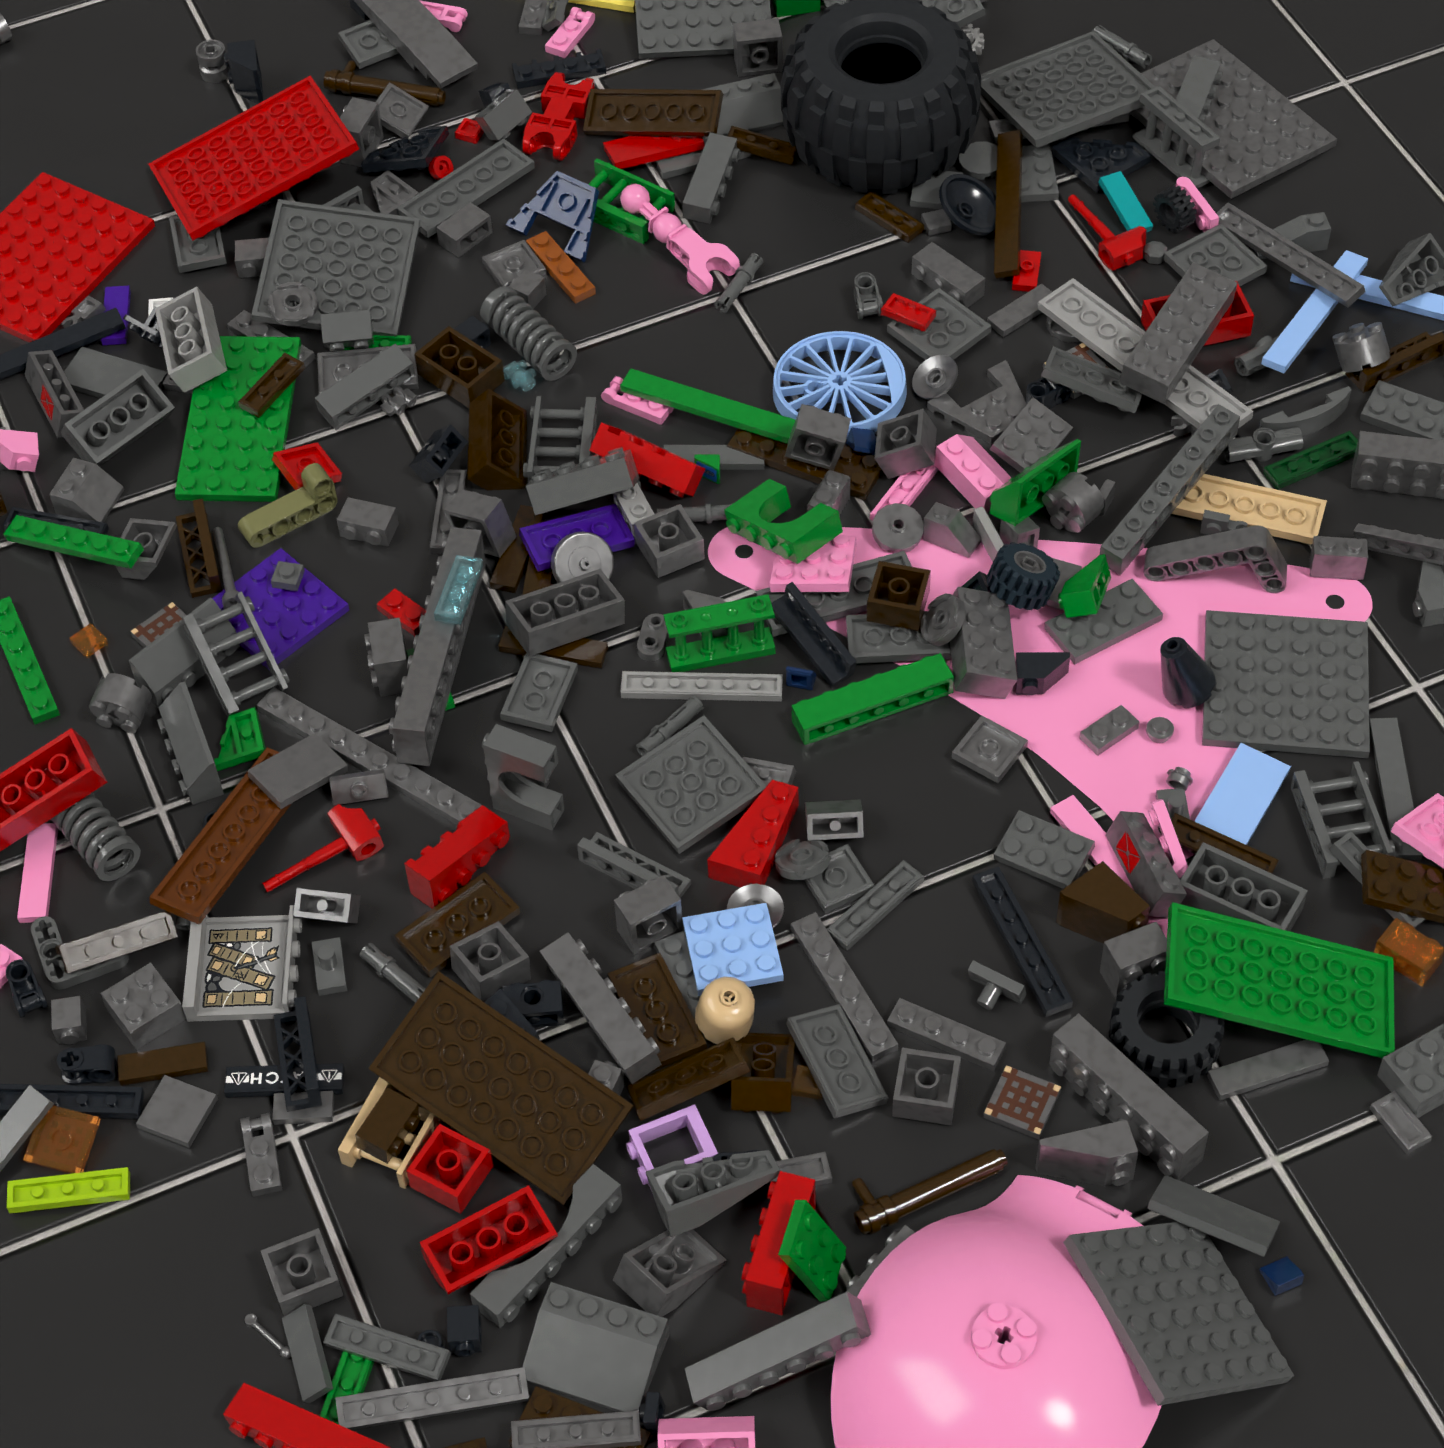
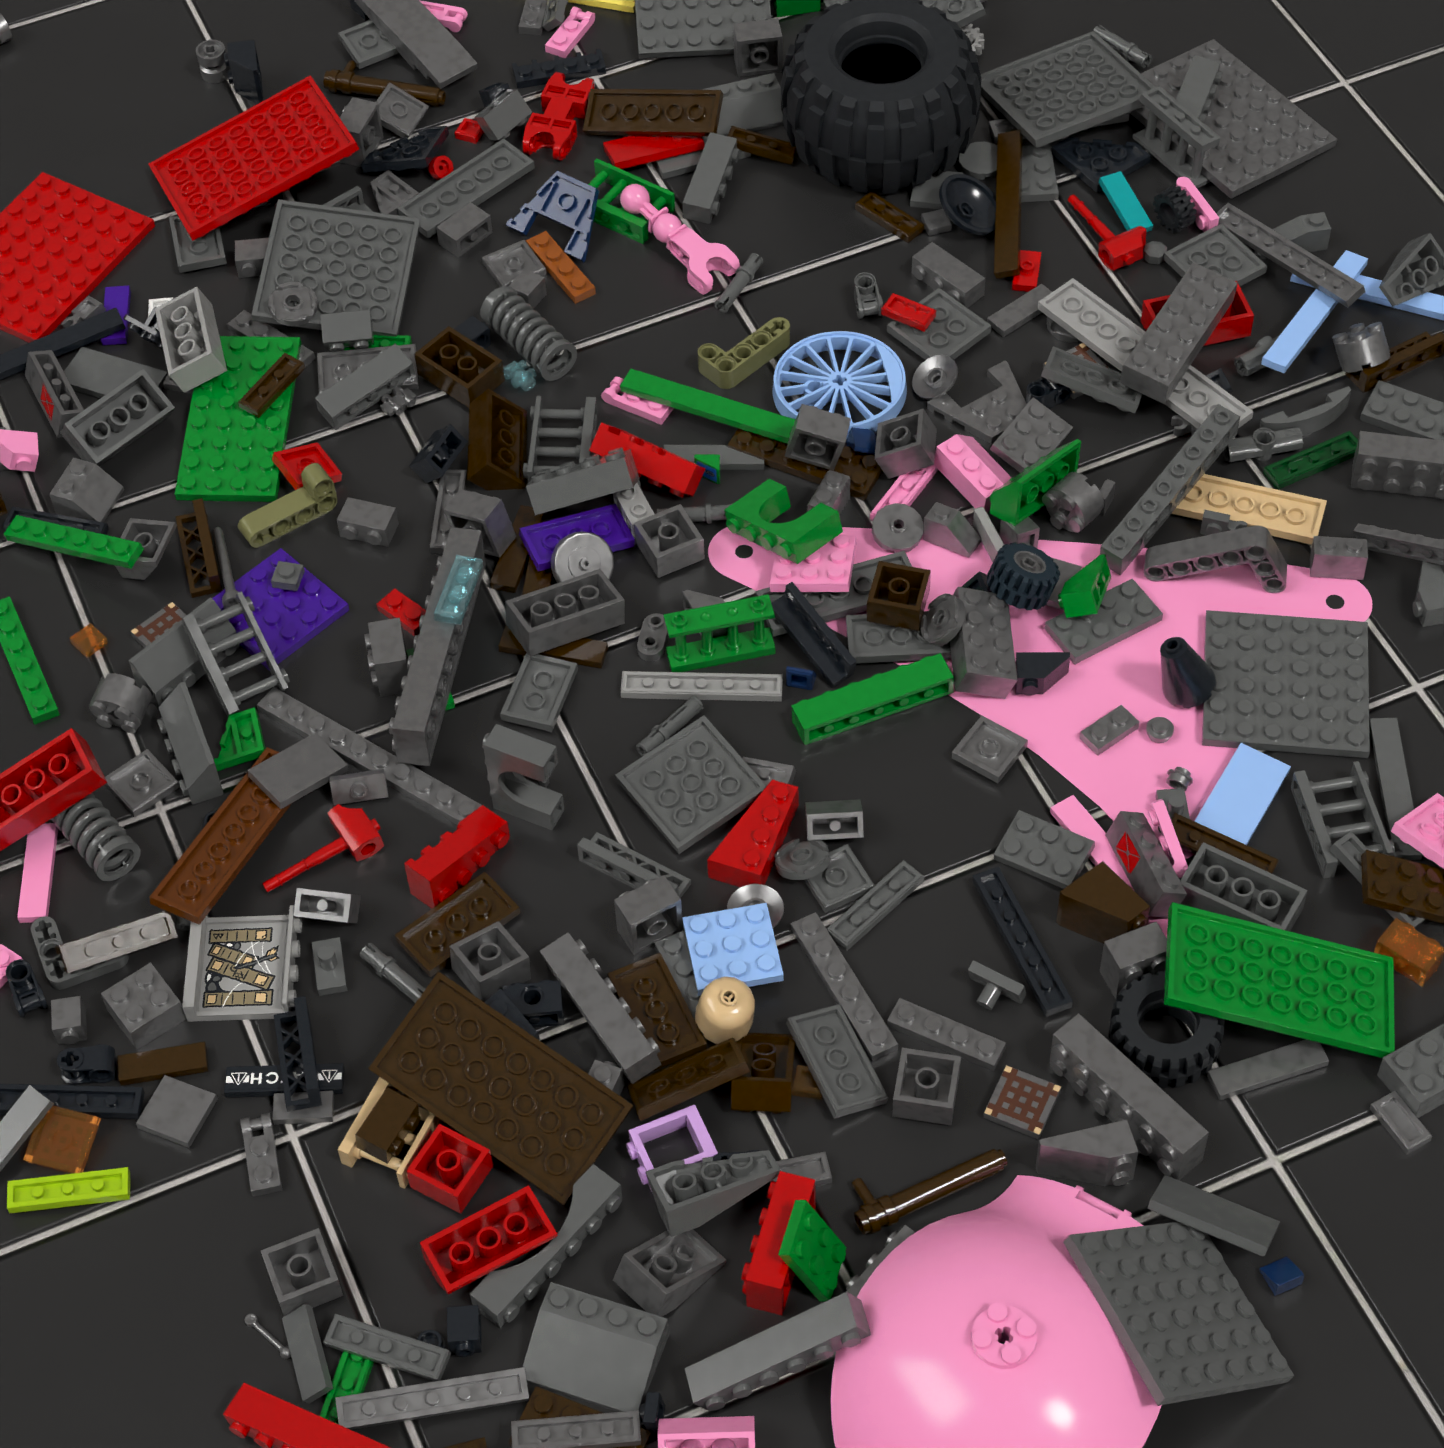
none -> flat silver tile [105,749,180,817]
none -> olive beam [698,317,790,389]

